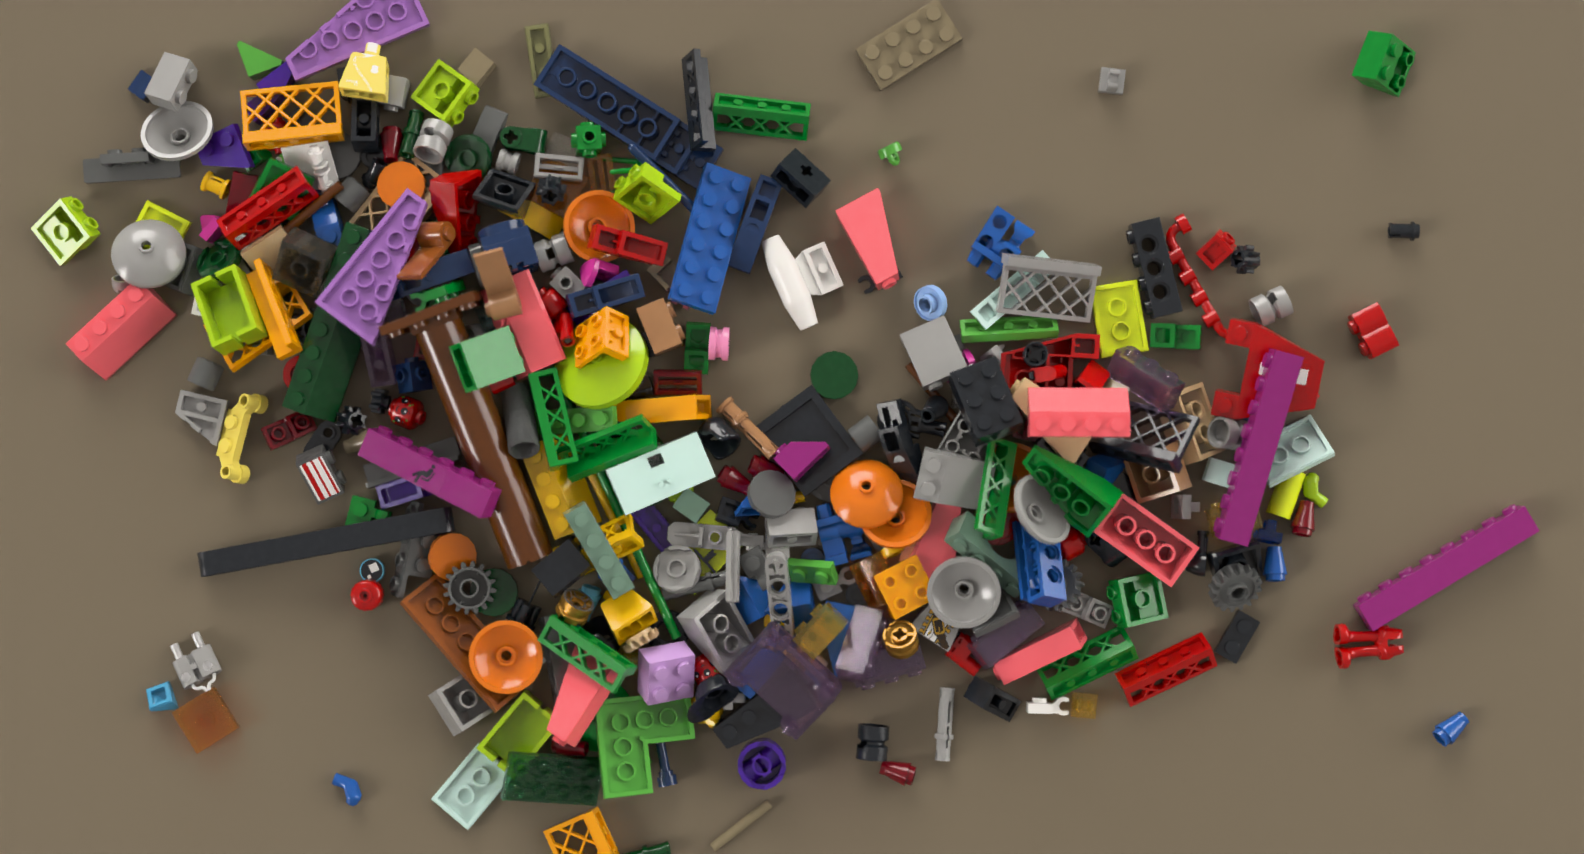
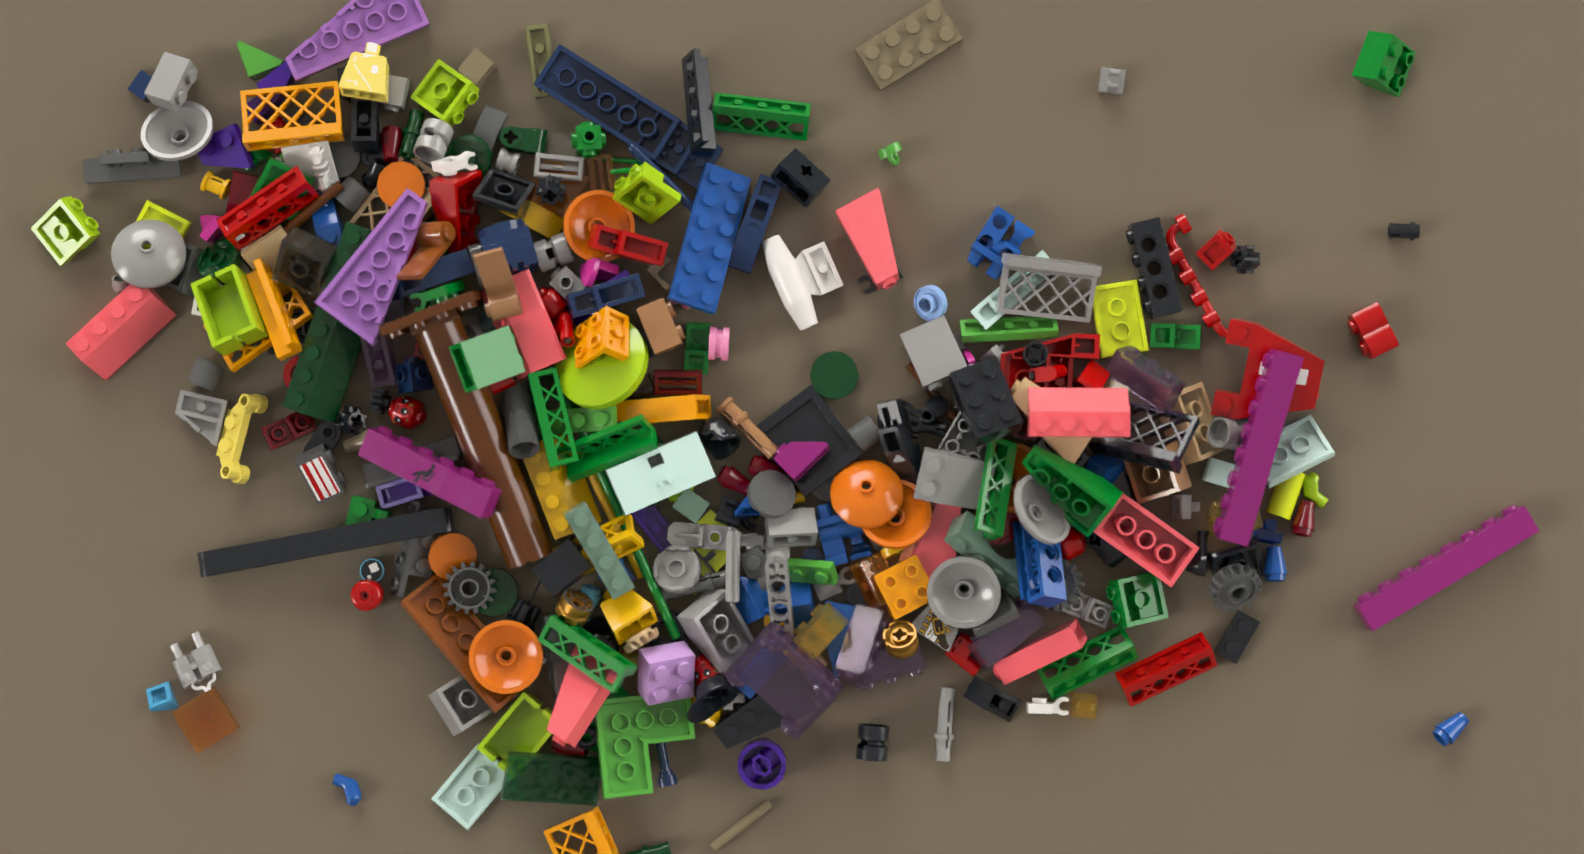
dark red cone [879,761,917,786] -> none
light grey wheel [1248,285,1293,326] -> none
red piece [1333,623,1404,669] -> none
none -> white plate [431,151,478,176]
none -> black axle [577,726,597,750]

